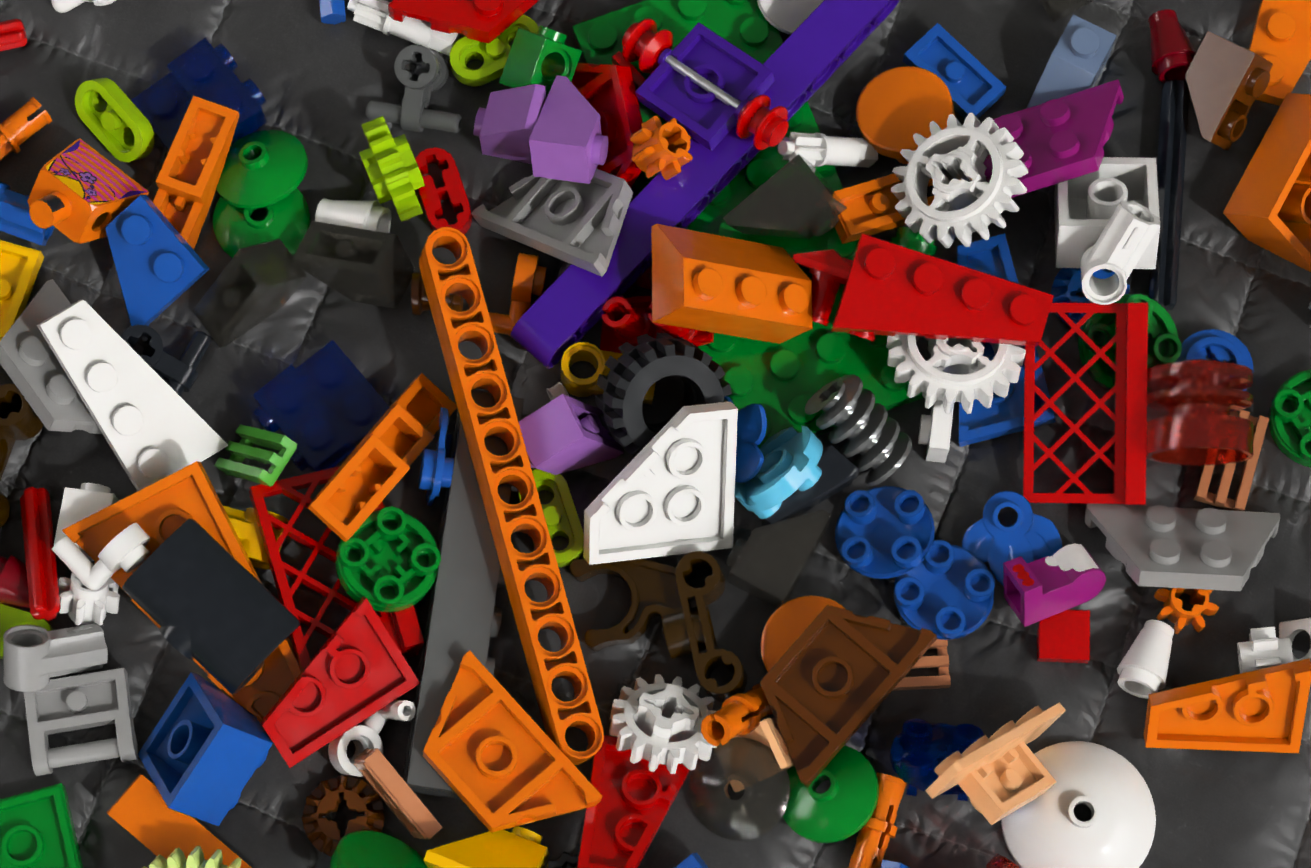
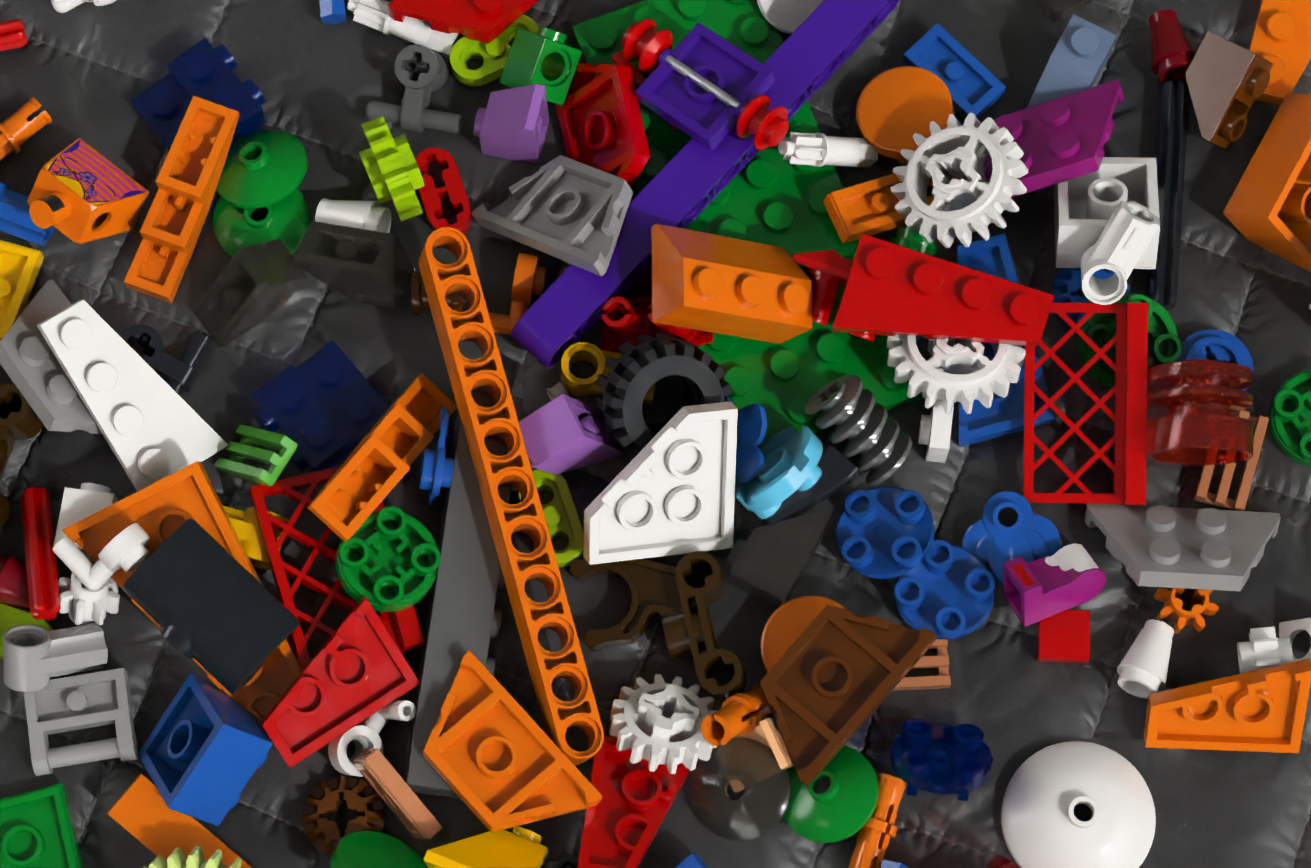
lime plate [75,78,155,162] -> none
blue wing [105,195,210,326] -> none
medium lavender slope [529,75,608,184] -> none
orange gear [630,115,693,180] -> none
clear smoke slope [723,154,847,239] -> none
light nougat bracket [925,702,1066,825] -> none

